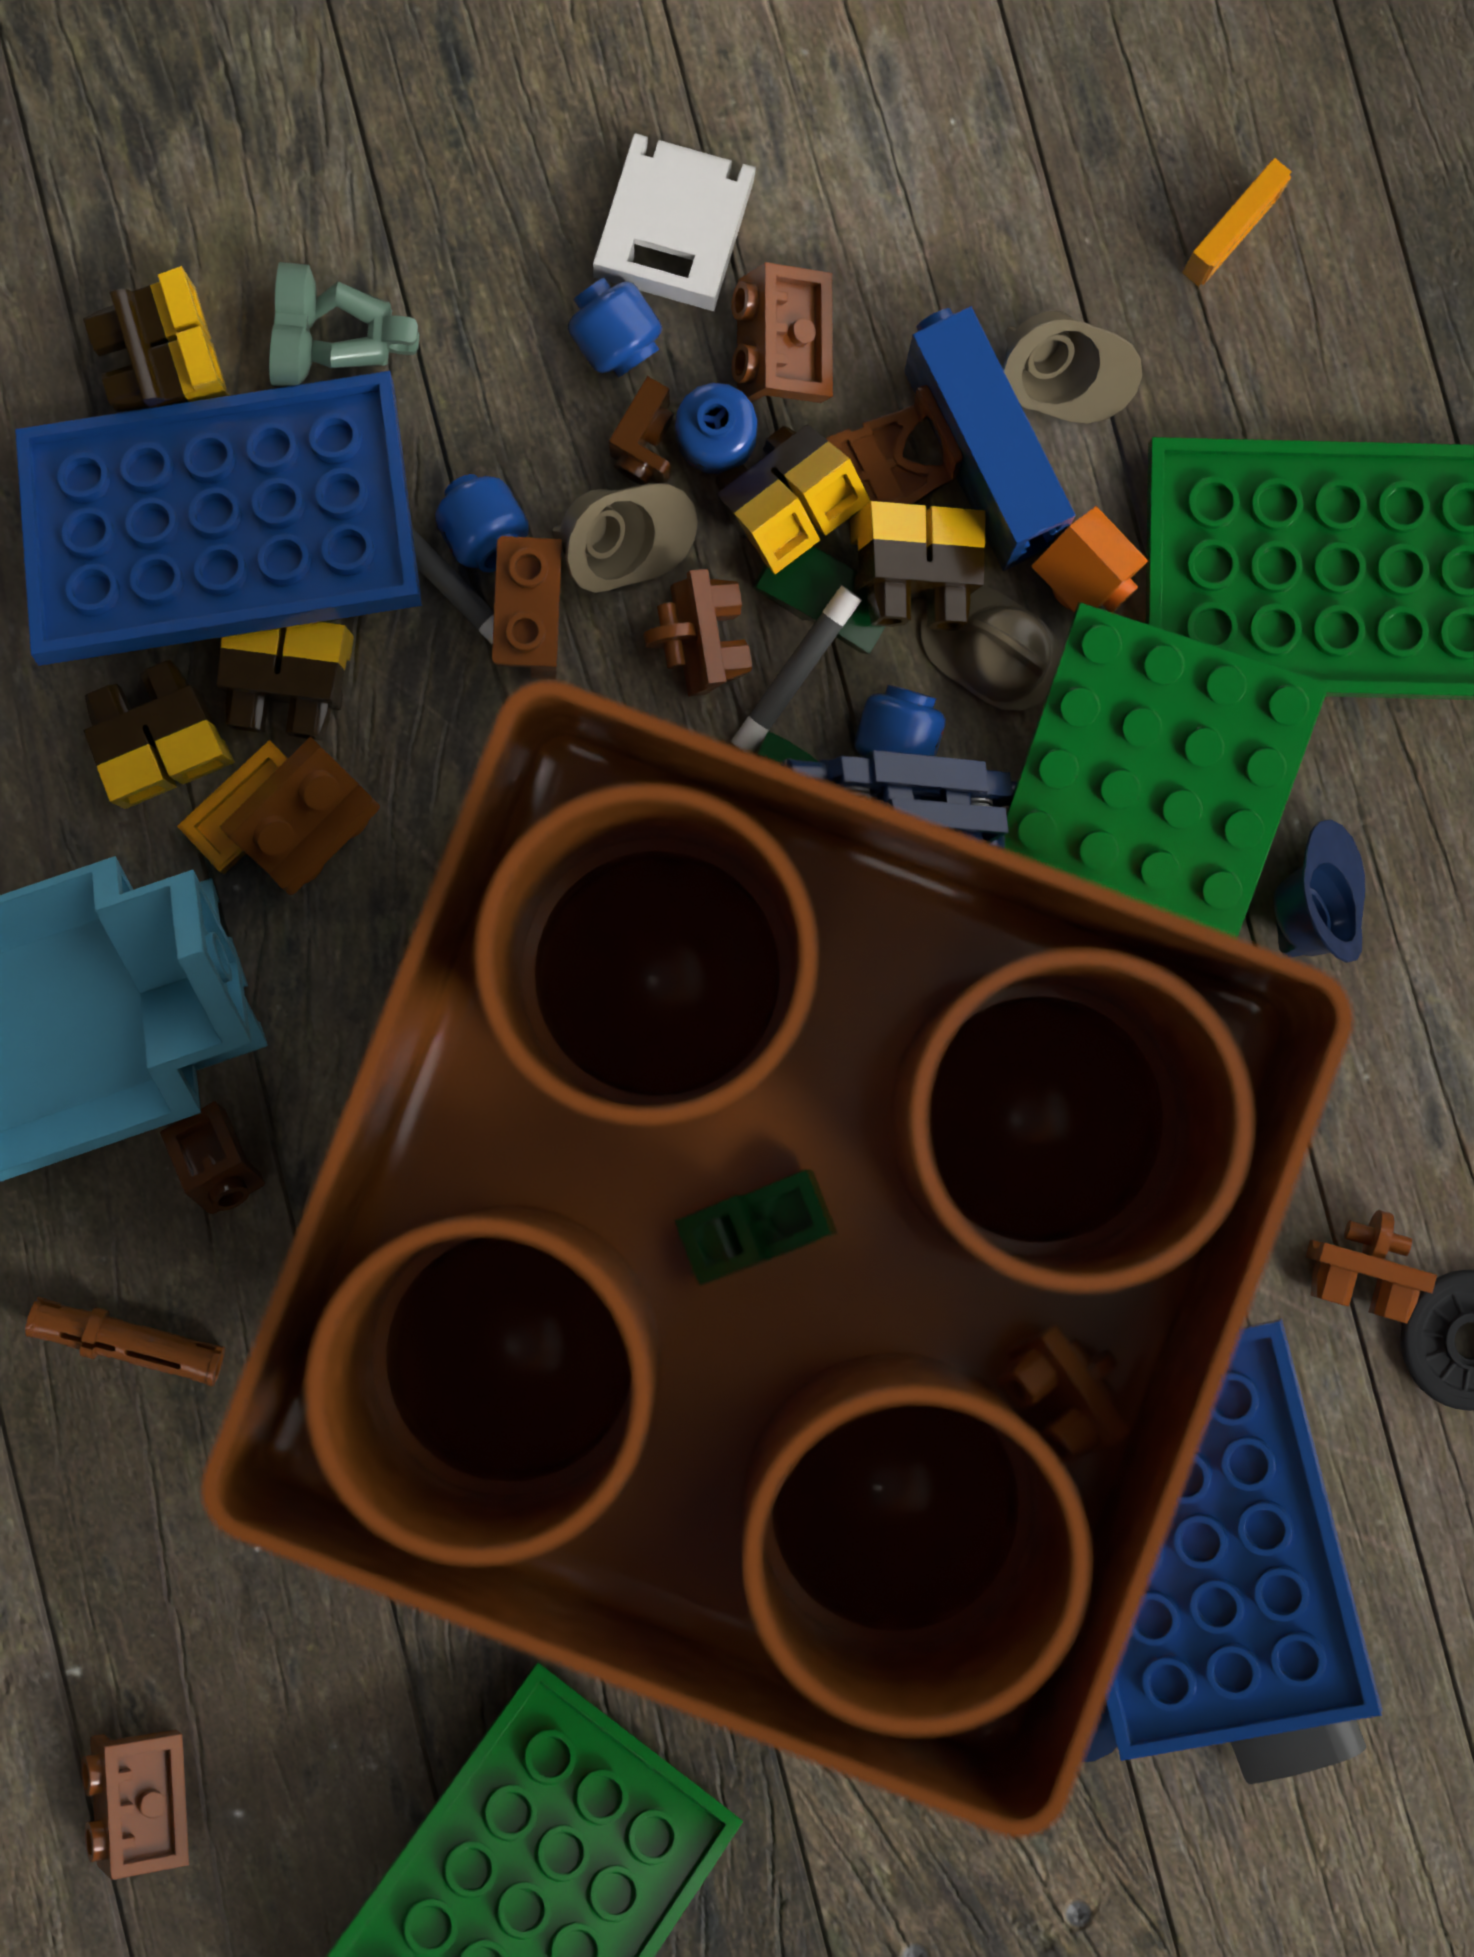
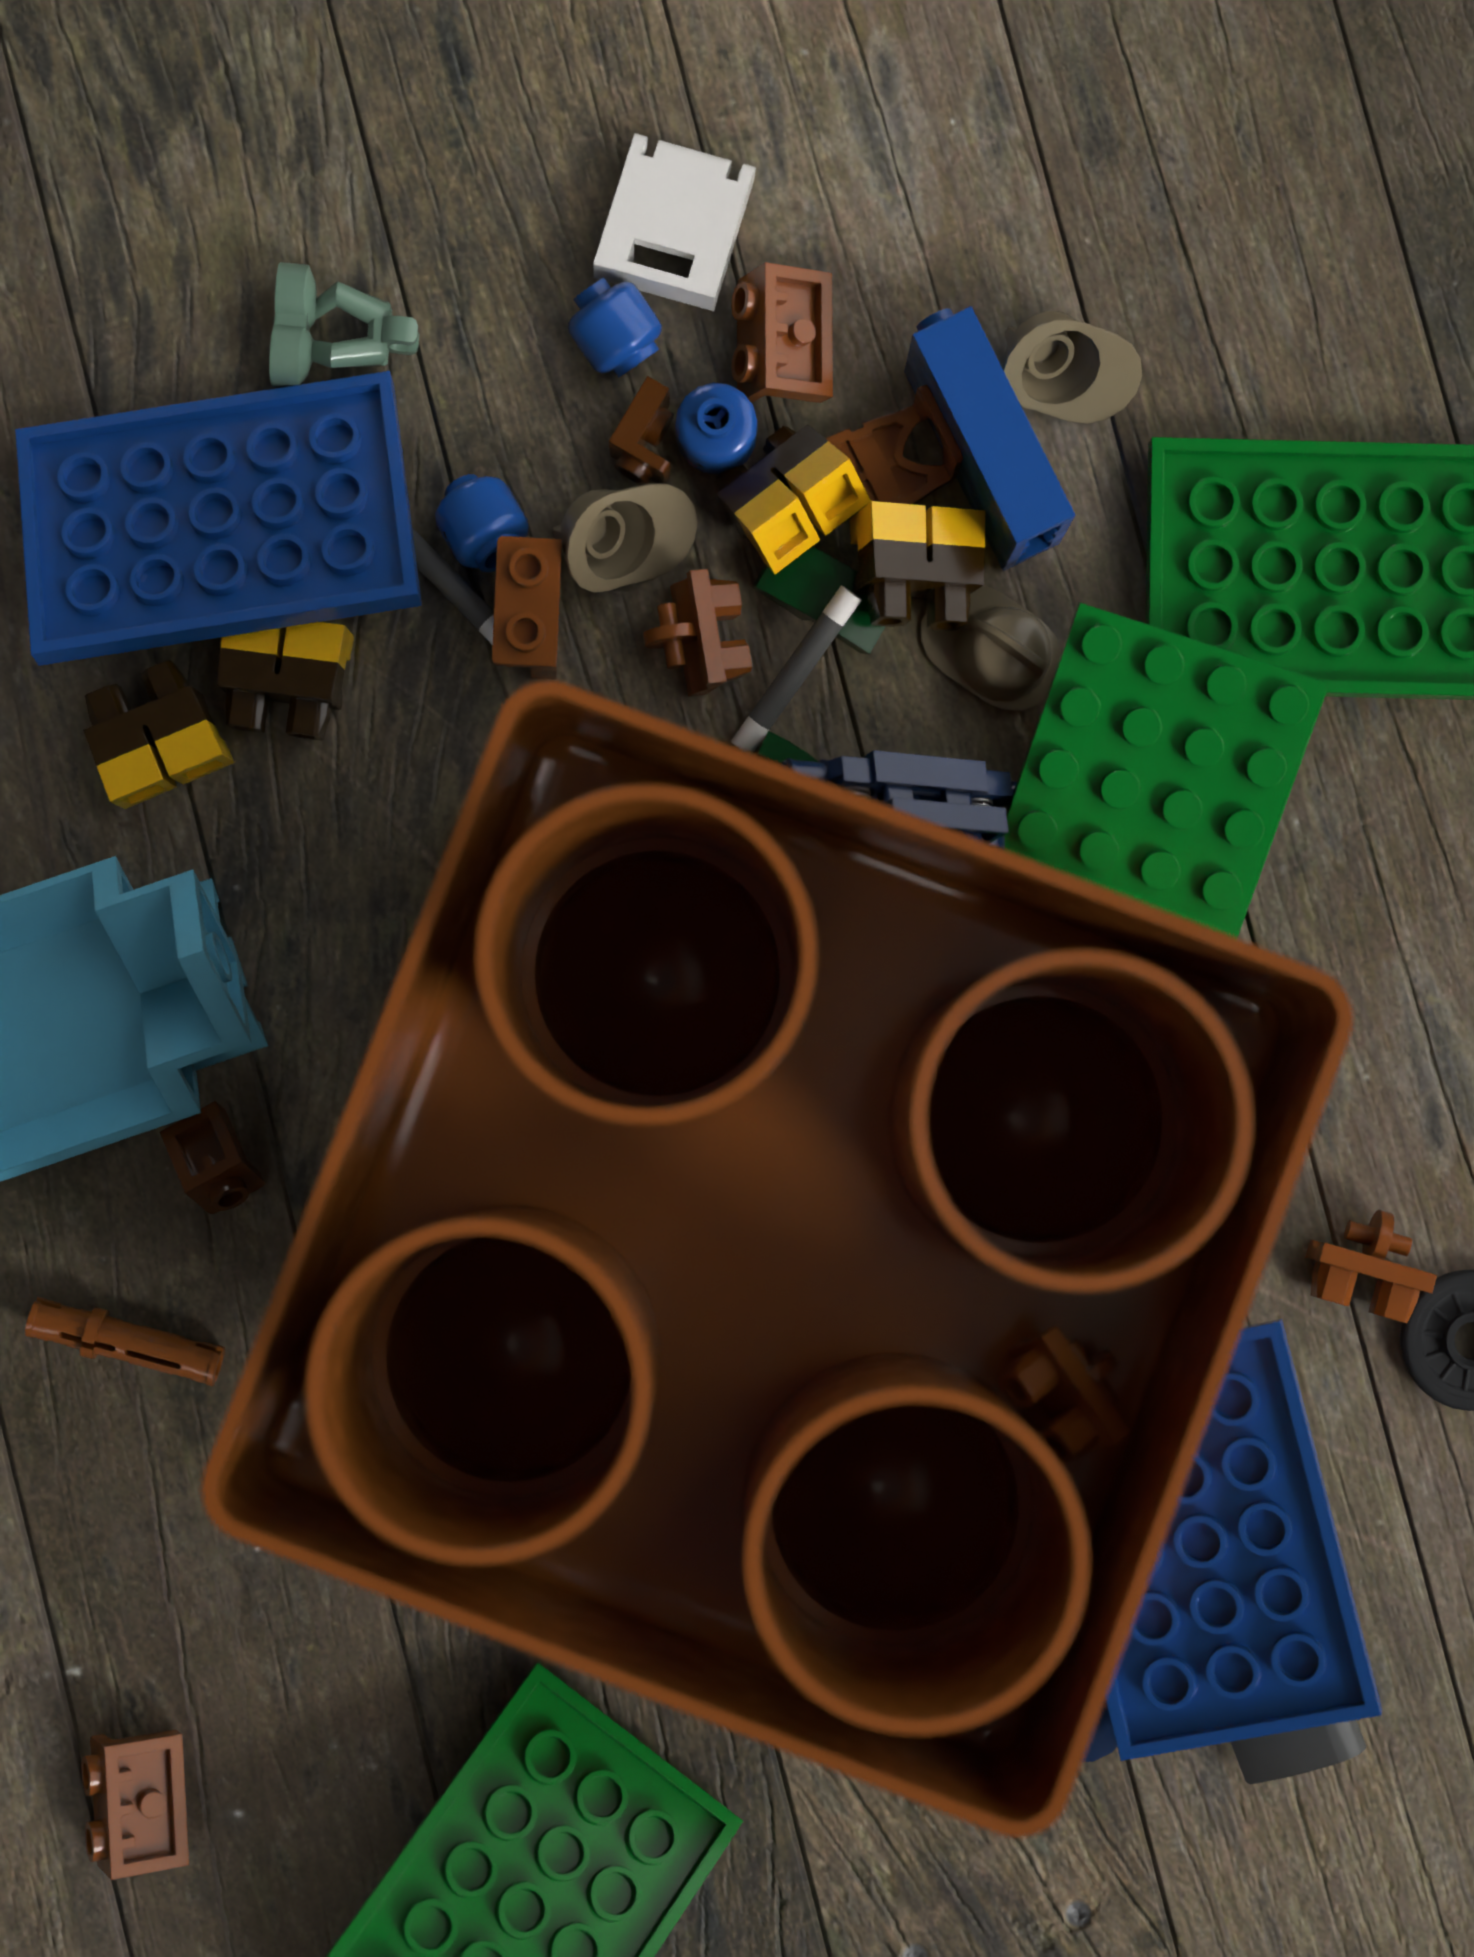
hips [83,266,229,412] -> none
light orange tile [177,740,288,874] -> none
dark orange bracket [219,736,380,896] -> none
dark green slope [675,1169,838,1286] -> none
blue head [854,685,946,757] -> none
orange brick [1031,506,1148,612] -> none
light orange tile [1182,158,1292,287] -> none
dark blue piece [1273,819,1365,963] -> none

